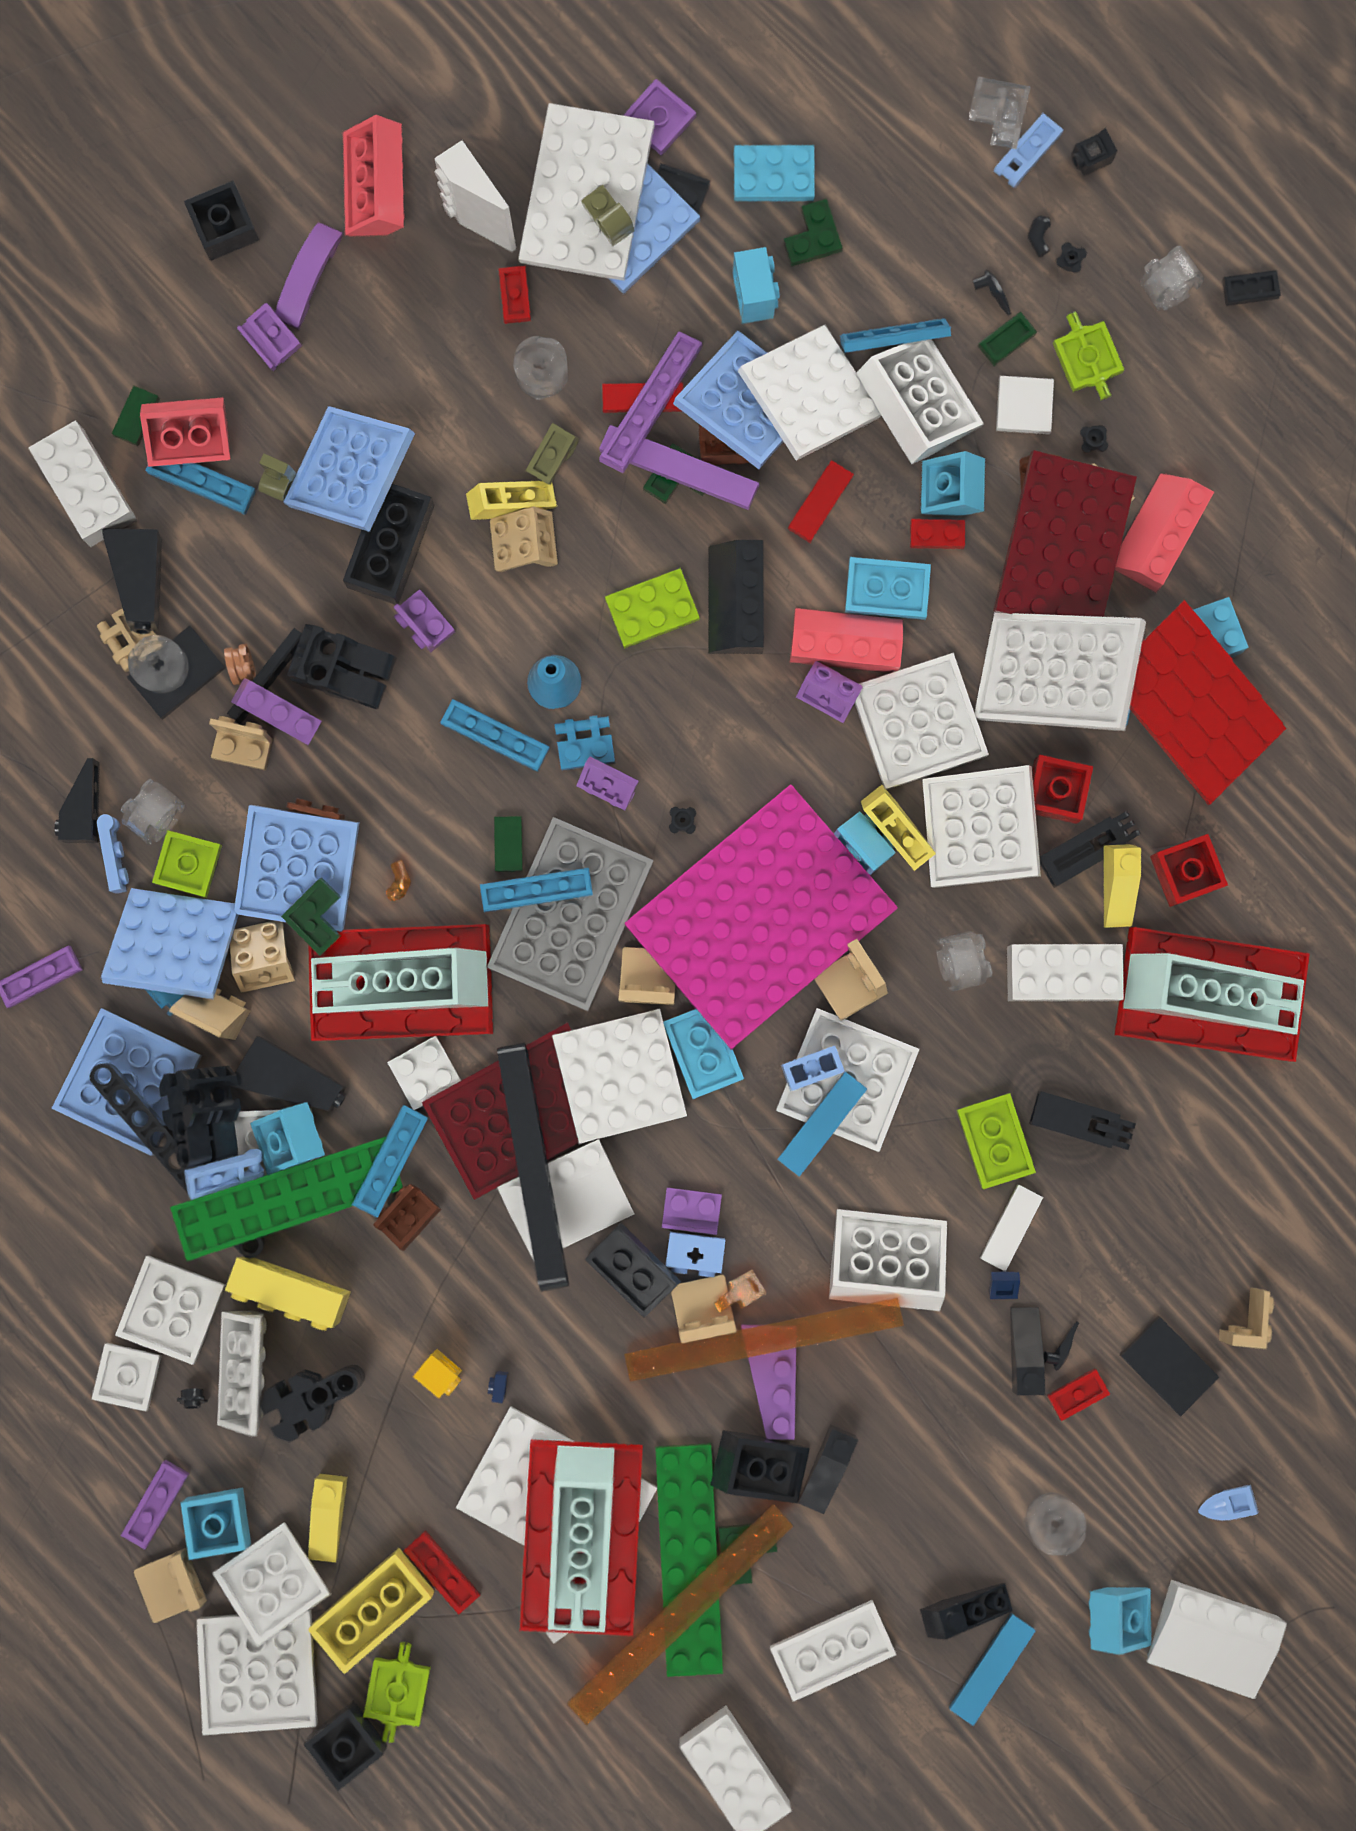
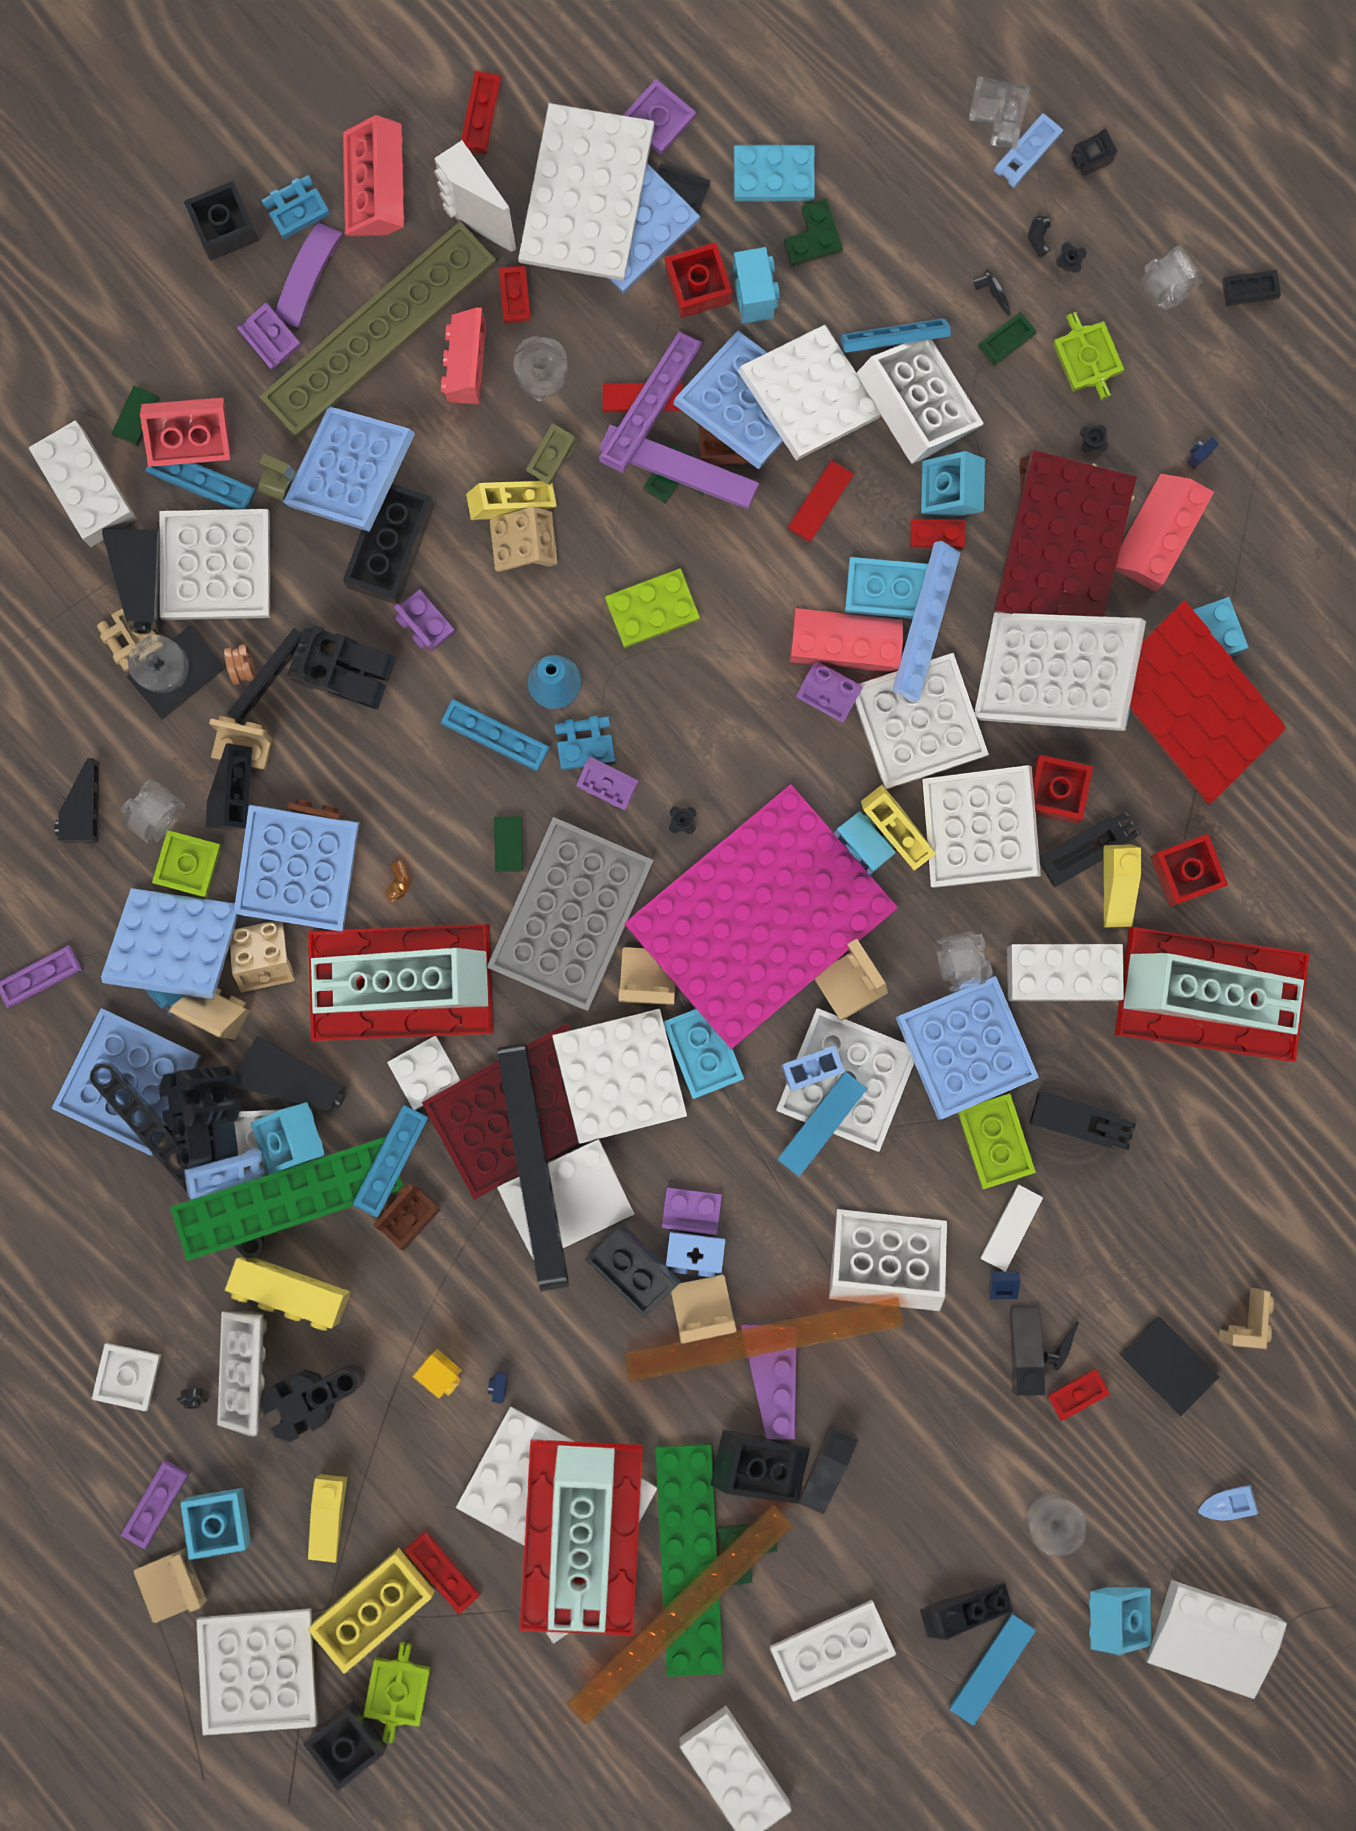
light blue plate [97,814,129,894] -> none
white plate [115,1255,226,1365] -> none
white plate [213,1523,331,1646] -> none
medium lavender brick [231,678,322,745] -> none
dark green plate [281,877,341,956] -> none
dark azure tile [480,868,593,912] -> none
olive plate [581,185,635,247] -> none
black slope [708,540,764,654] -> none
clear orange plate [714,1270,766,1312] -> none
white tile [996,376,1054,434] -> none
none -> white plate [160,509,270,620]
none -> black slope [205,743,252,830]
none -> olive plate [259,221,496,439]
none -> dark azure plate [261,175,330,240]
none -> coral slope [441,307,486,404]
none -> red tile [461,71,502,155]
none -> red brick [665,242,733,319]
none -> light blue plate [893,541,960,702]
none -> light blue plate [895,976,1039,1120]
none -> dark blue plate [1187,436,1219,469]

